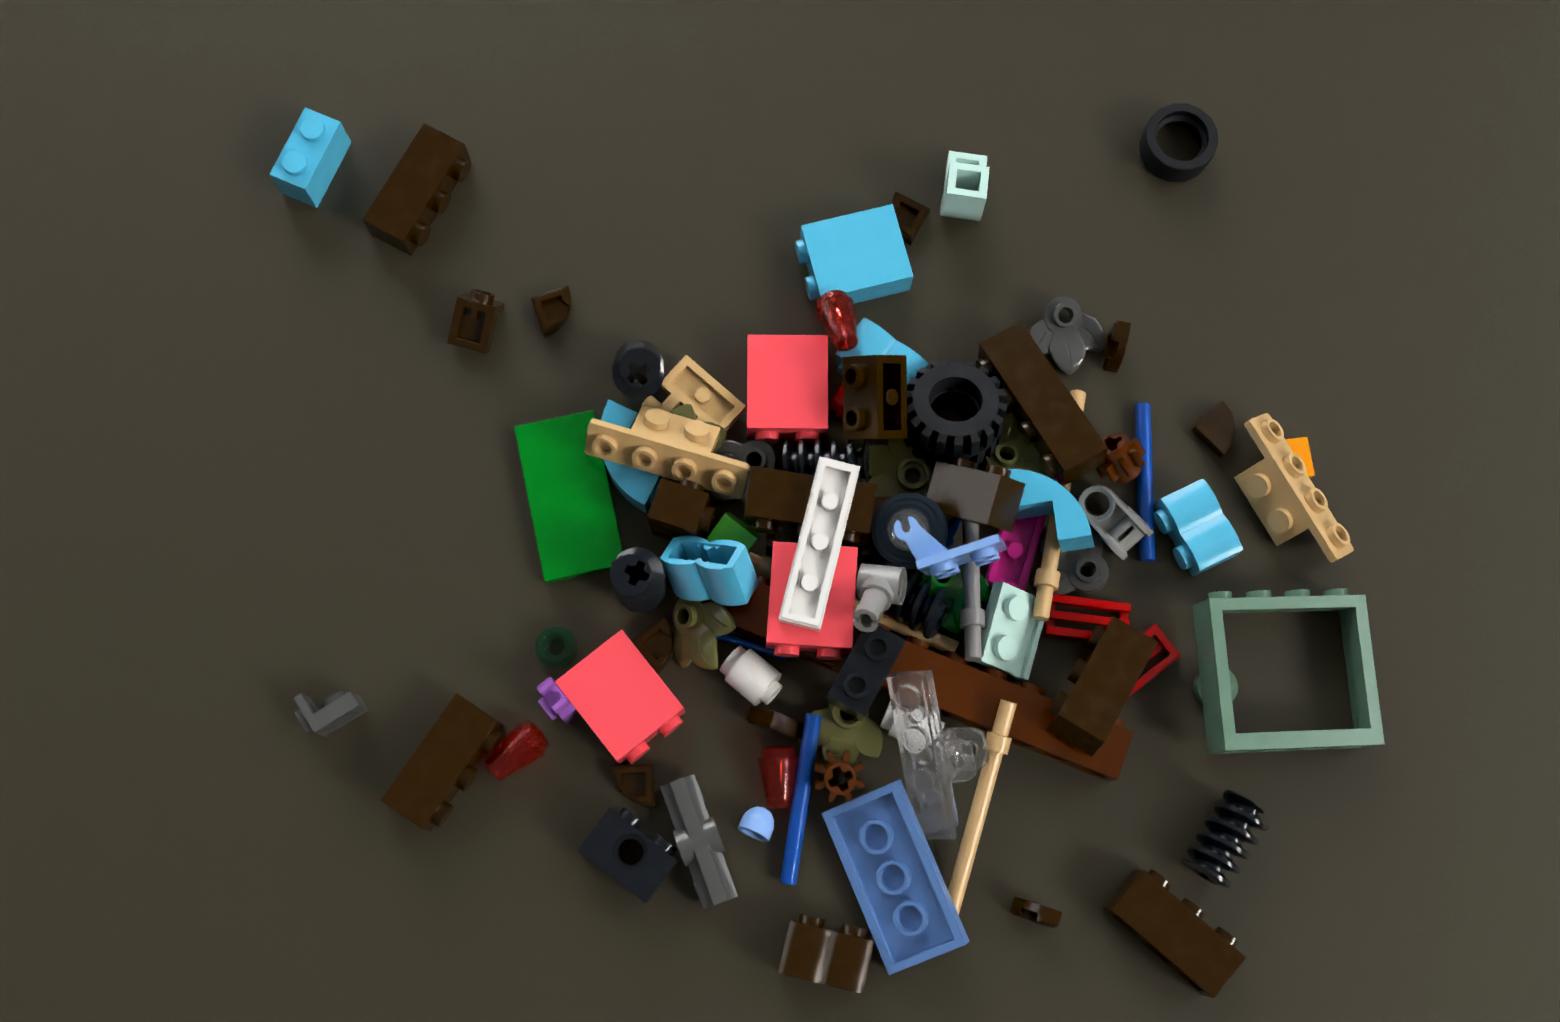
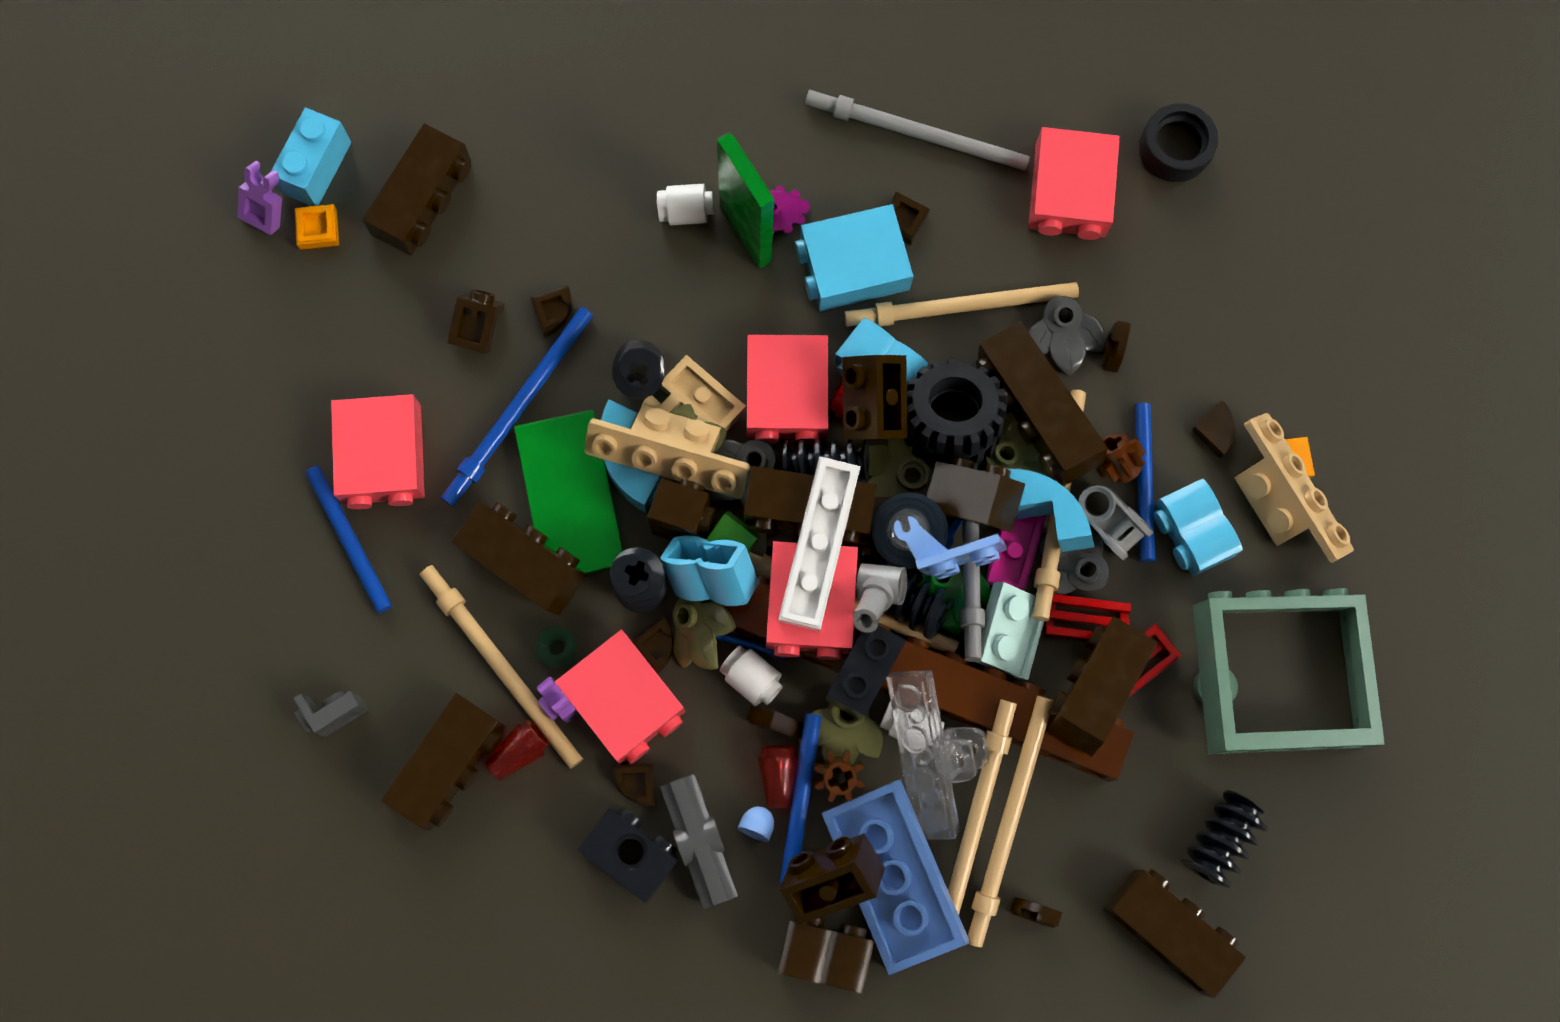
clear red cone [815,290,859,351] -> none
light aqua brick [940,151,990,221] -> none
none -> medium lavender plate [237,161,282,235]
none -> light orange tile [294,204,339,250]
none -> blue bar [305,466,392,614]
none -> coral brick [331,394,425,509]
none -> tan bar [419,565,583,769]
none -> blue bar [440,307,593,508]
none -> dark brown brick [451,501,588,616]
none -> white brick [657,183,715,226]
none -> green tile [717,132,774,269]
none -> magenta piece [770,185,811,235]
none -> dark brown brick [779,833,885,924]
none -> light grey bar [805,89,1030,171]
none -> tan bar [844,282,1079,327]
none -> tan bar [968,696,1054,948]
none -> coral brick [1028,127,1120,240]

